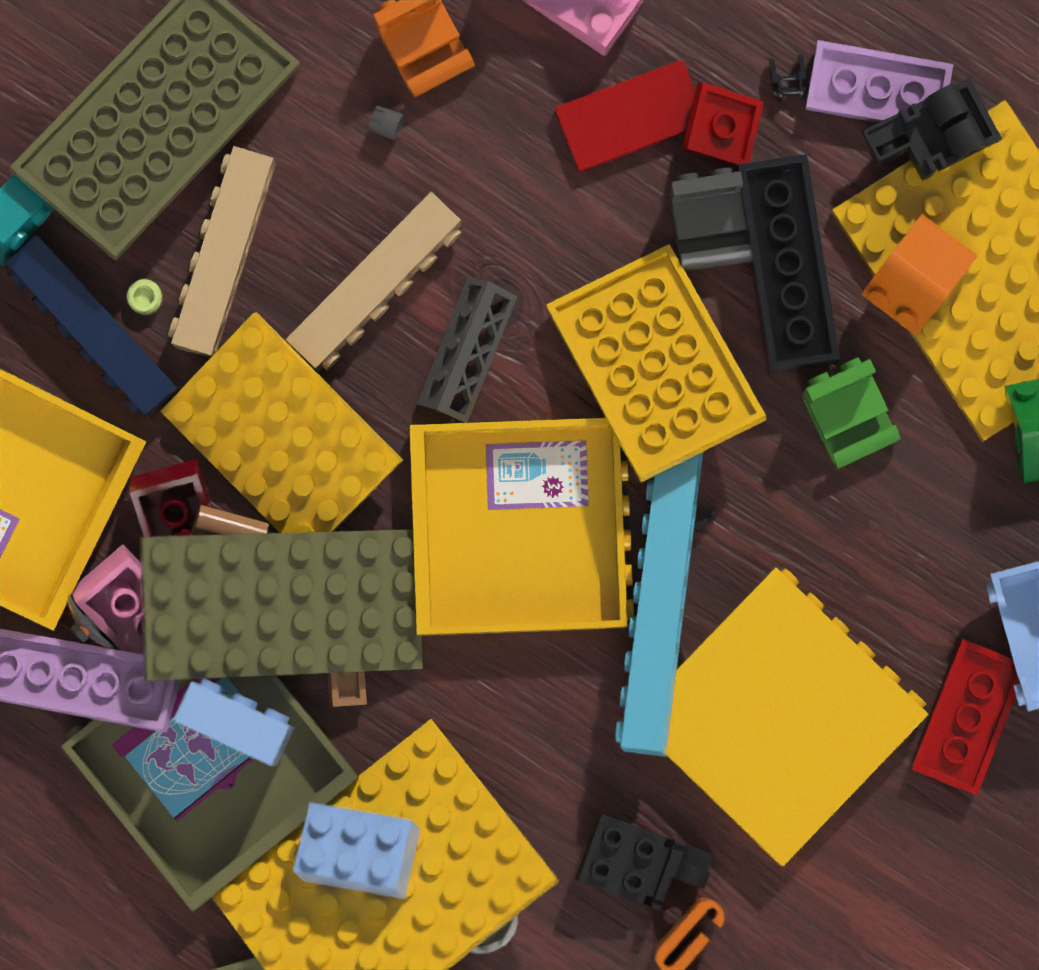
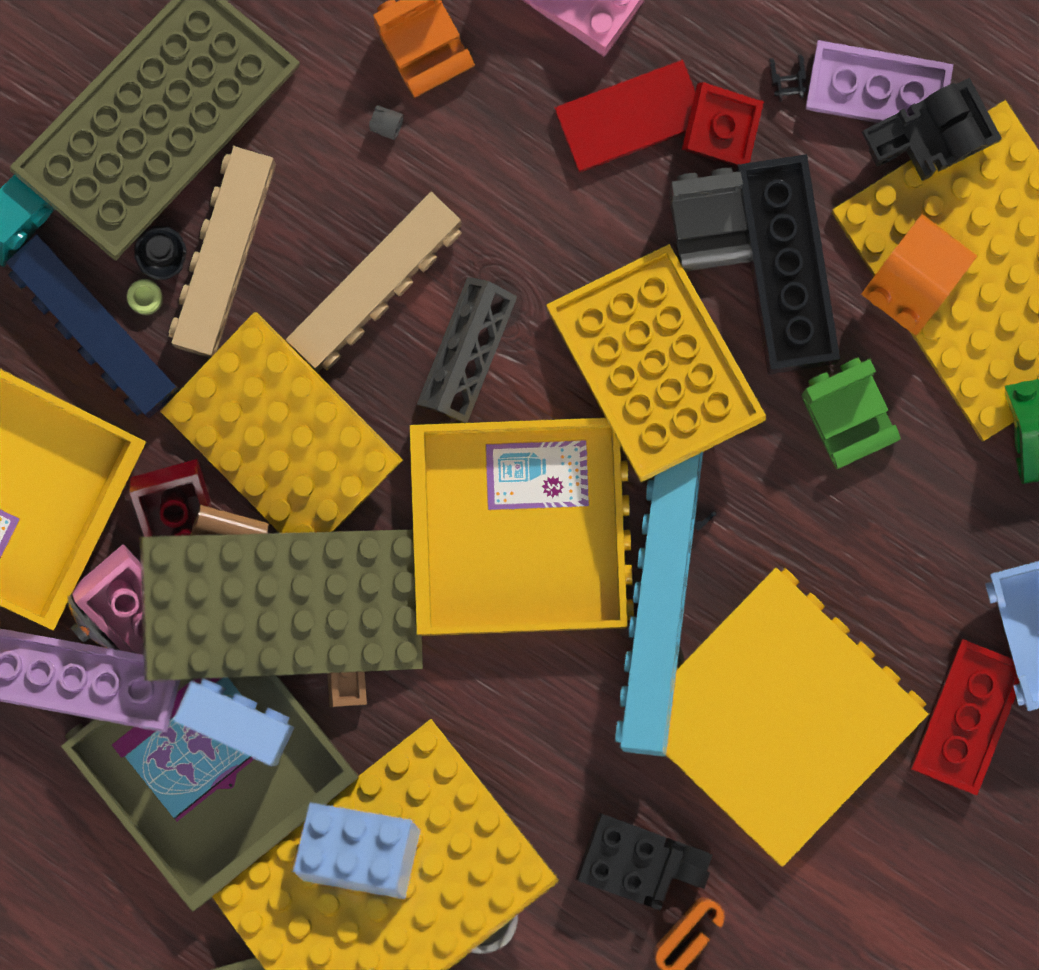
none -> black hair [134,226,187,280]

